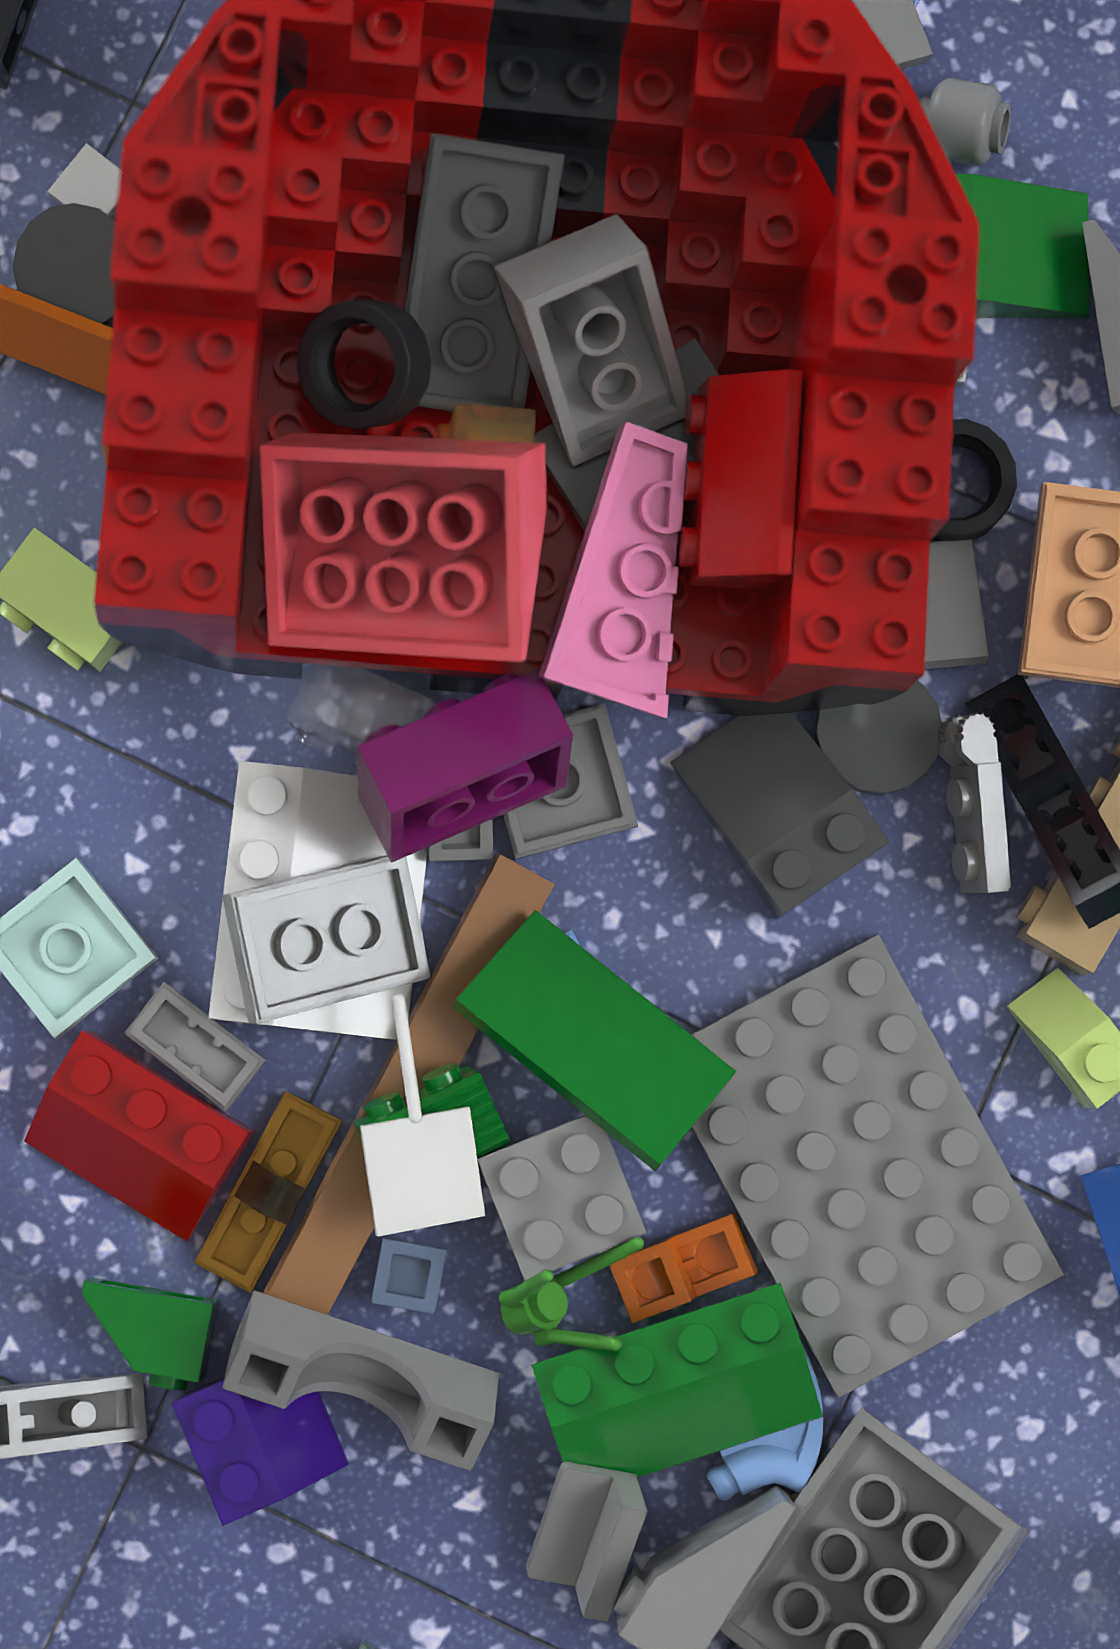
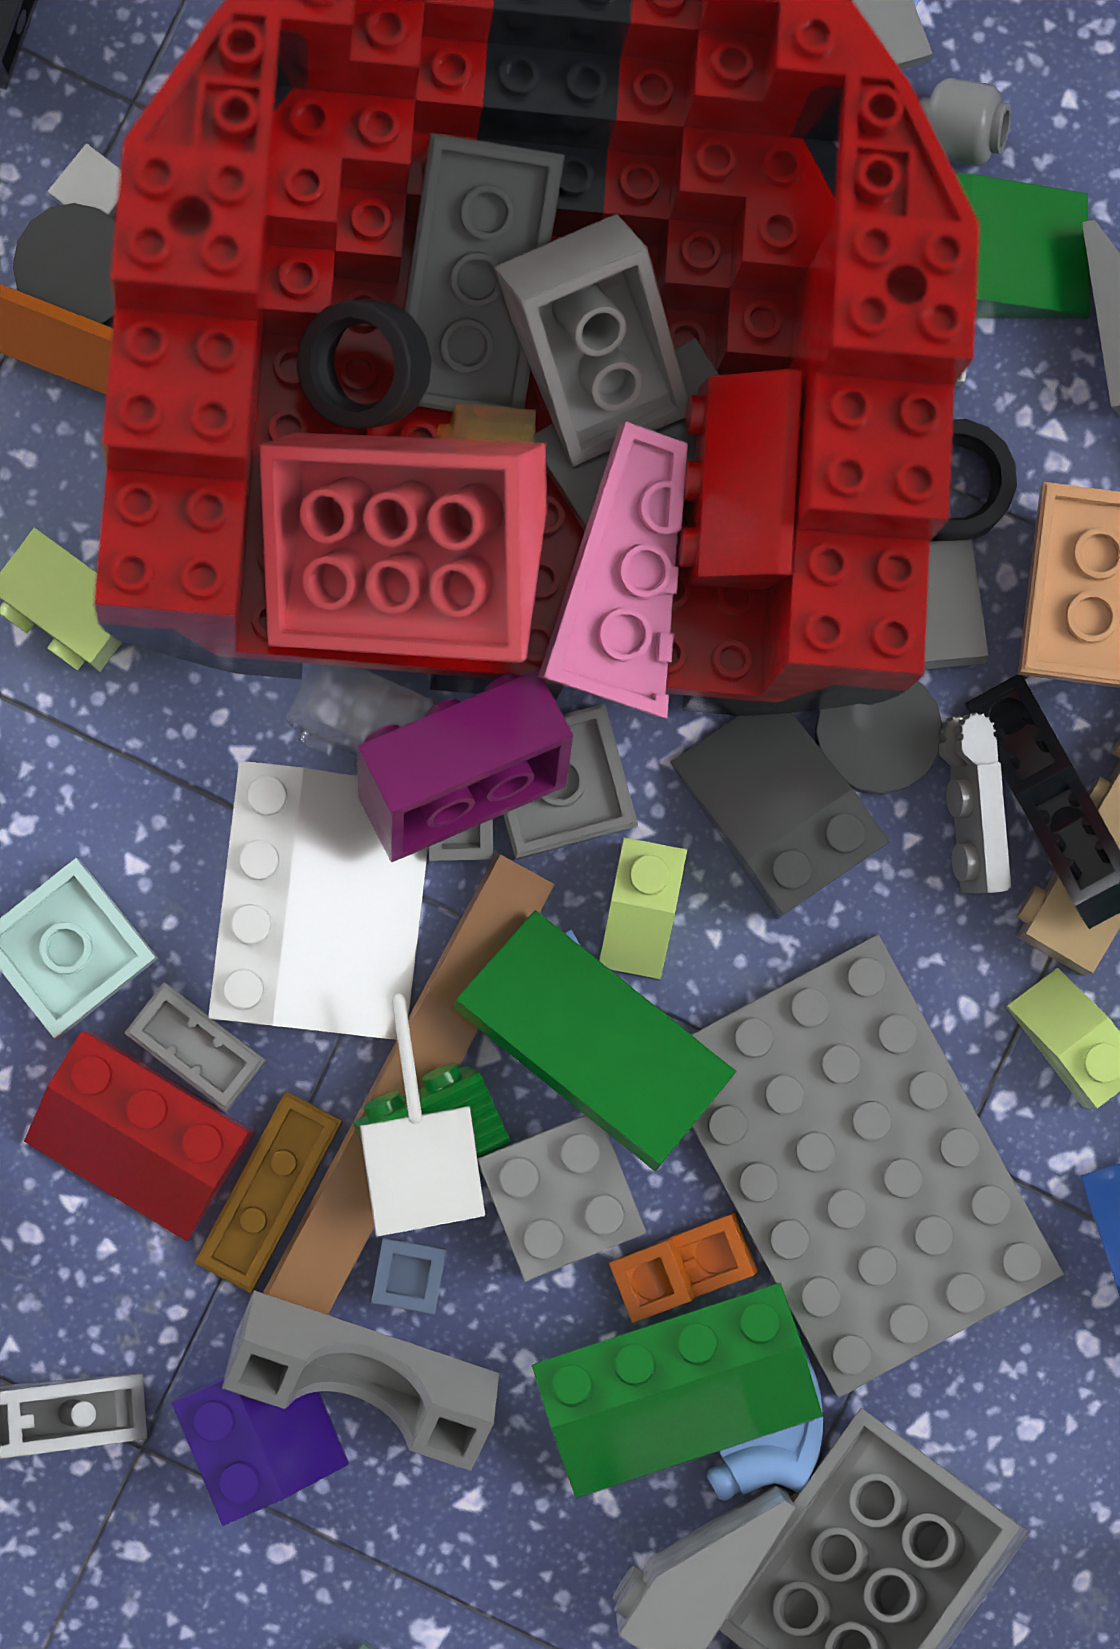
green slope [82,1277,219,1391] -> none
tile [222,856,431,1024] -> none
clear smoke piece [234,1160,306,1225] -> none
bright green plant [499,1237,644,1351] -> none
light grey panel [526,1461,647,1622] -> none
none -> yellowish green slope [599,837,687,980]

